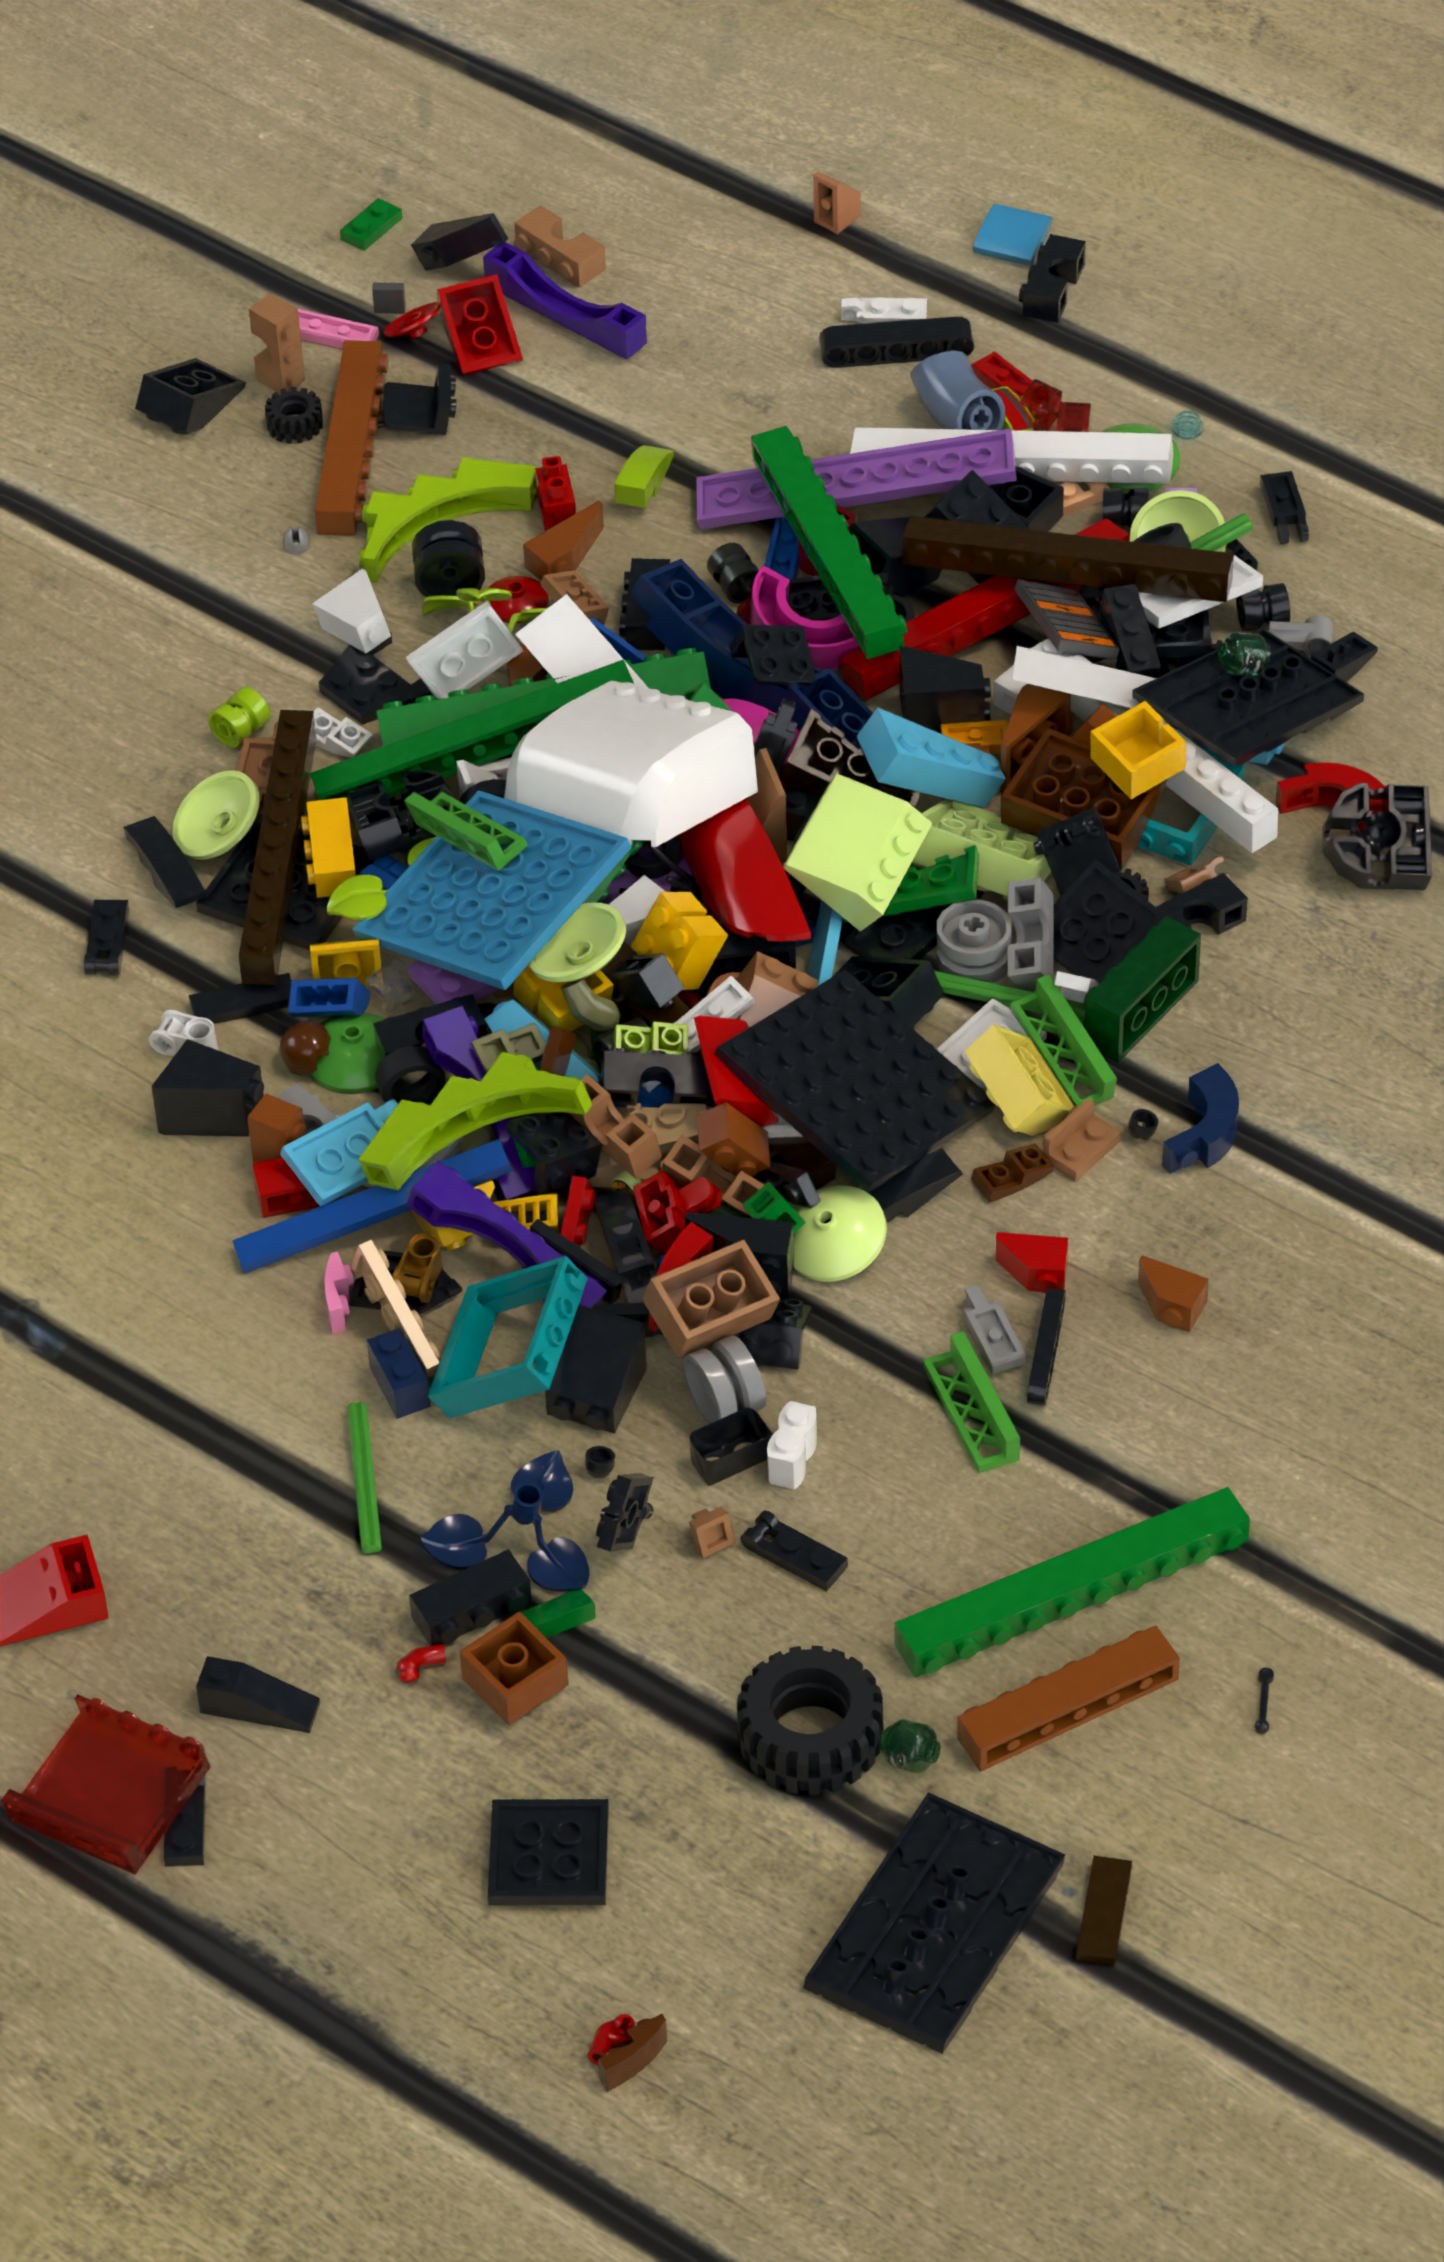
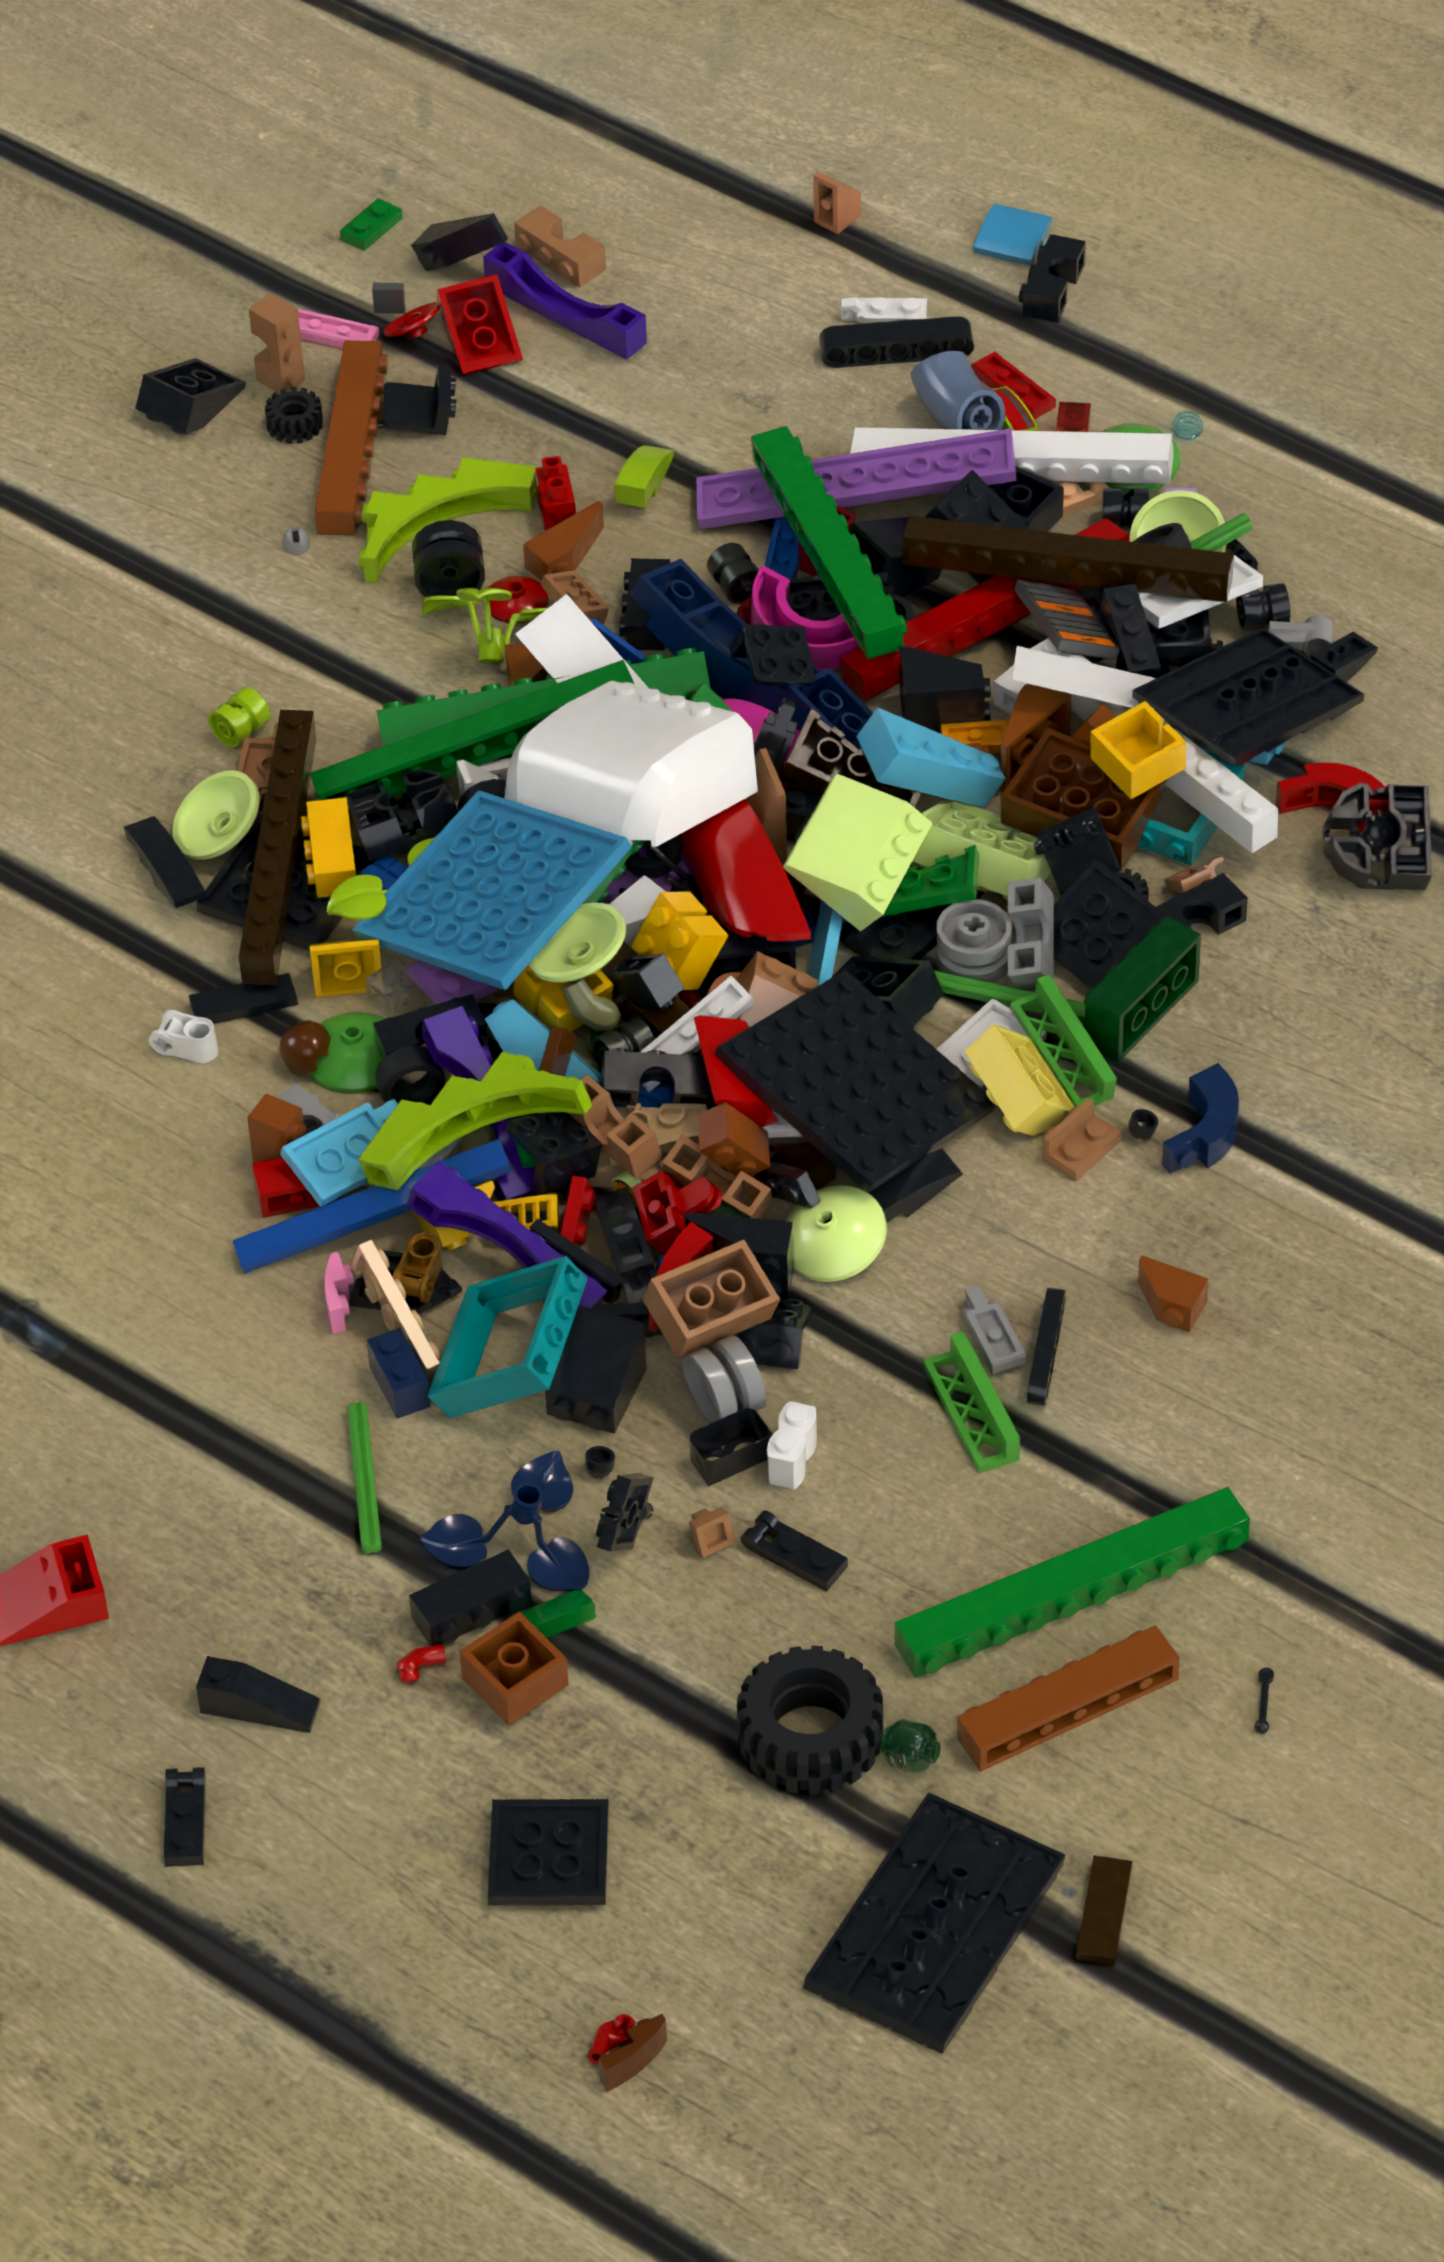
clear red panel [1,1694,211,1875] -> none
black plate [84,900,129,975] -> none
black slope [151,1039,264,1136] -> none
blue brick [288,978,371,1017] -> none
white slope [312,569,391,653] -> none
white slope [314,707,373,758] -> none
black wing [318,632,433,725] -> none
bright green fence [404,792,528,872] -> none
white tile [406,601,524,699] -> none
olive slope [471,1023,546,1073] -> none
lime slope [613,1022,688,1055] -> none
green brick [742,1181,806,1236] -> none
reddish brown slope [971,1143,1054,1202] -> none
red slope [996,1232,1069,1293] -> none
clear red bracket [1020,379,1062,431] -> none
white slope [1054,971,1099,1003] -> none
clear green head [1218,632,1270,676] -> none
black hinge [1260,471,1309,544] -> none

